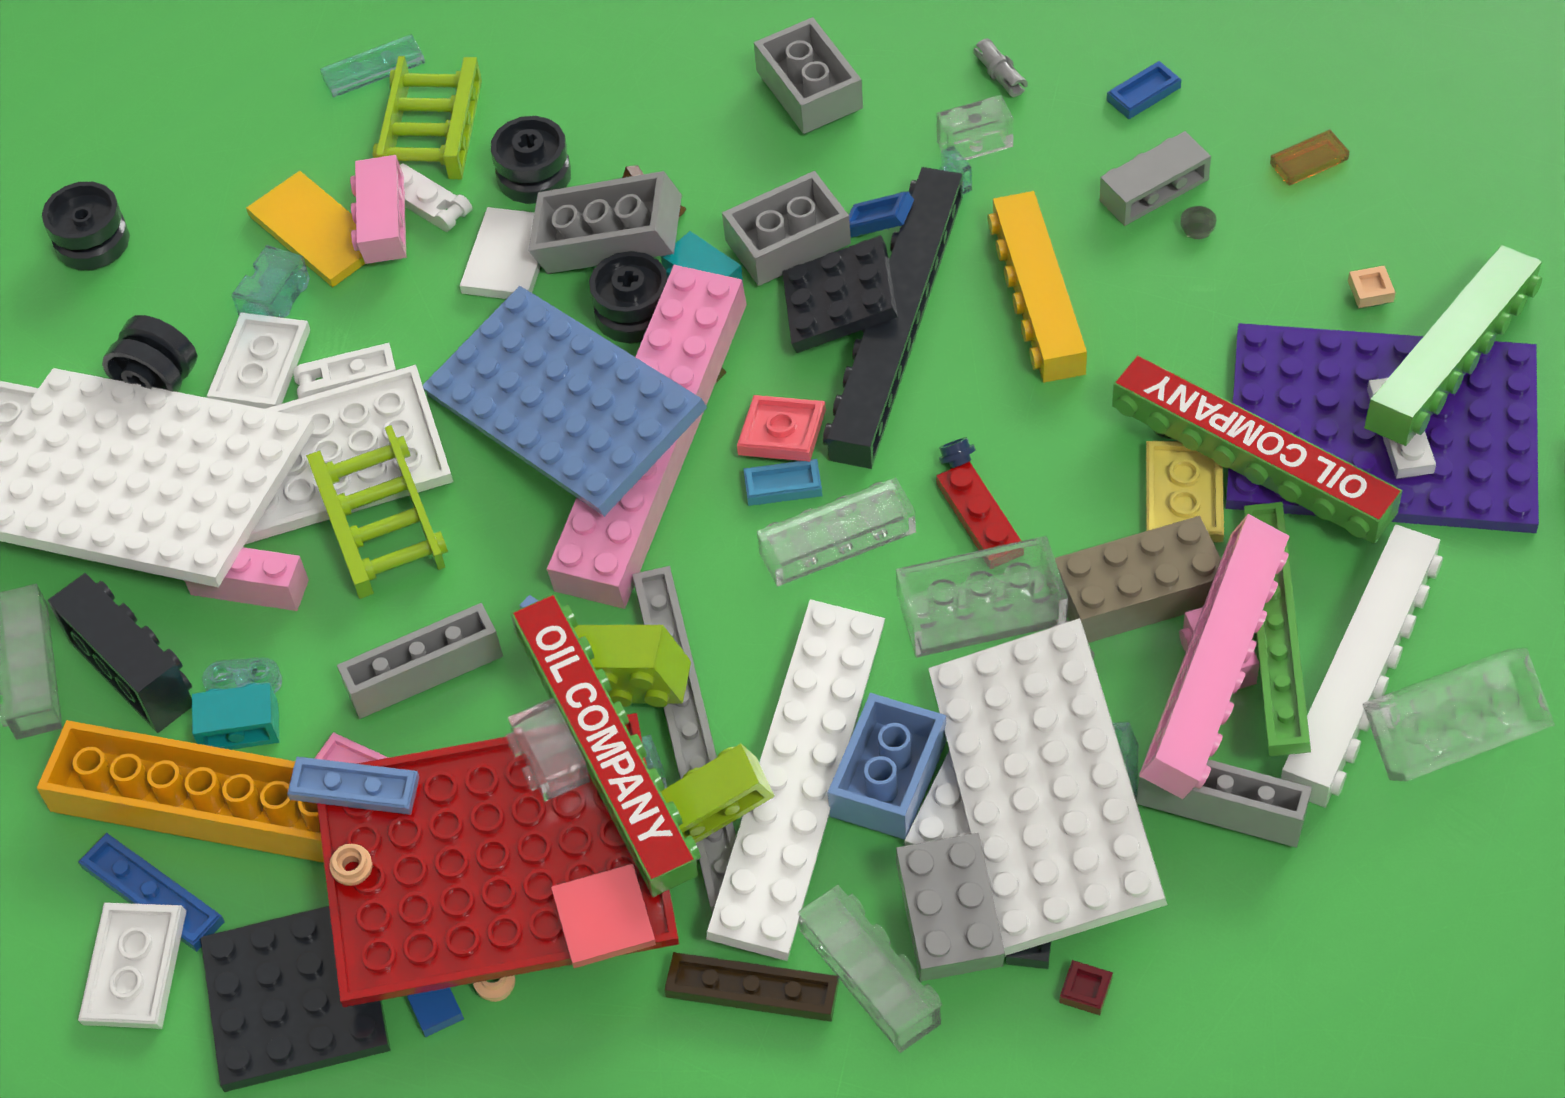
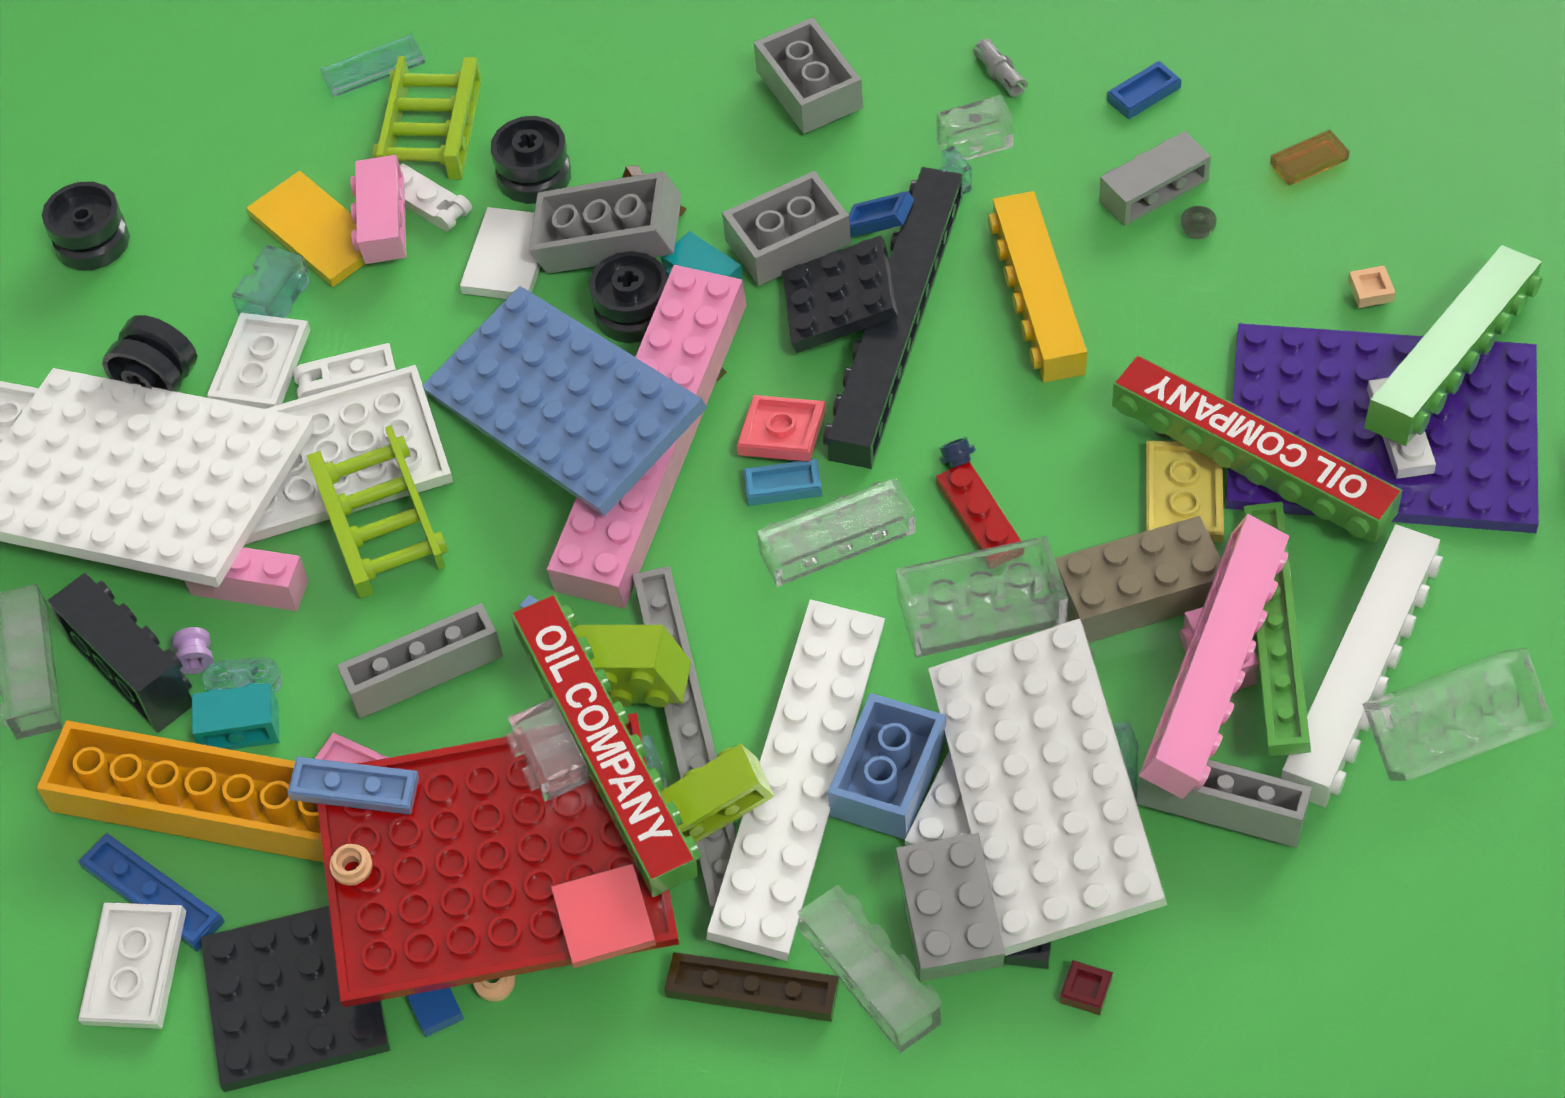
none -> lavender wheel [171,627,214,674]

